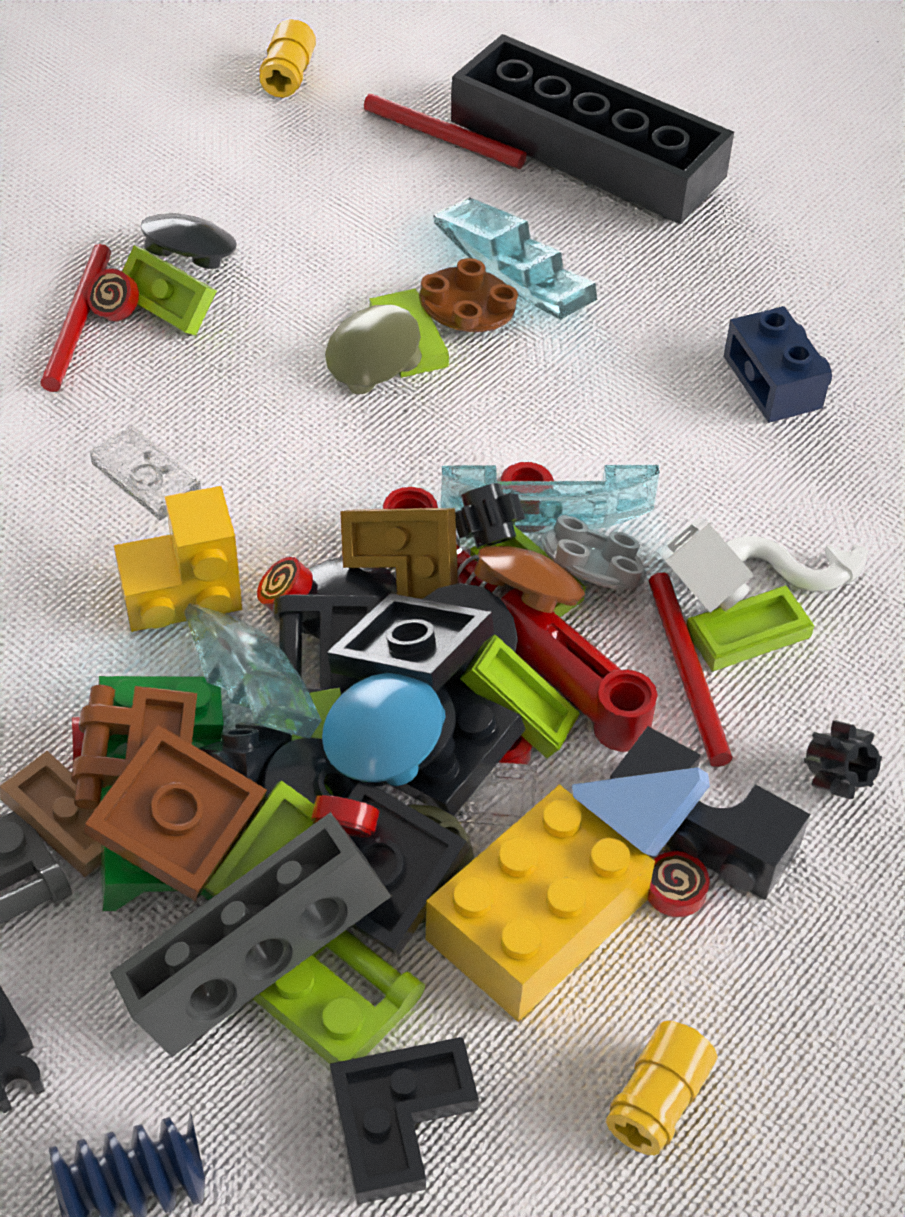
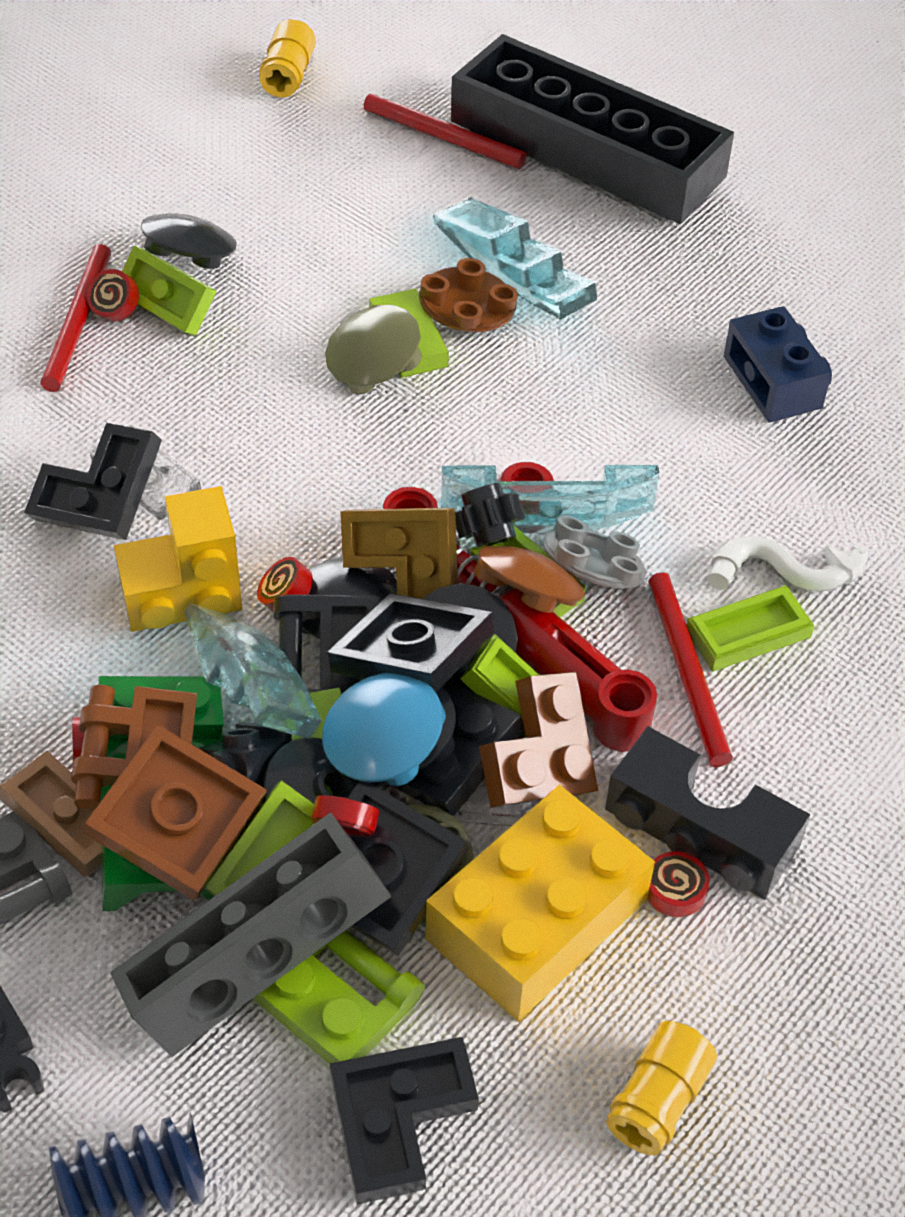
light blue slope [572,767,710,857] -> none
white slope [658,516,754,613] -> none
black gear [804,720,882,799] -> none
none -> black plate [24,422,162,540]
none -> plate [479,672,599,808]

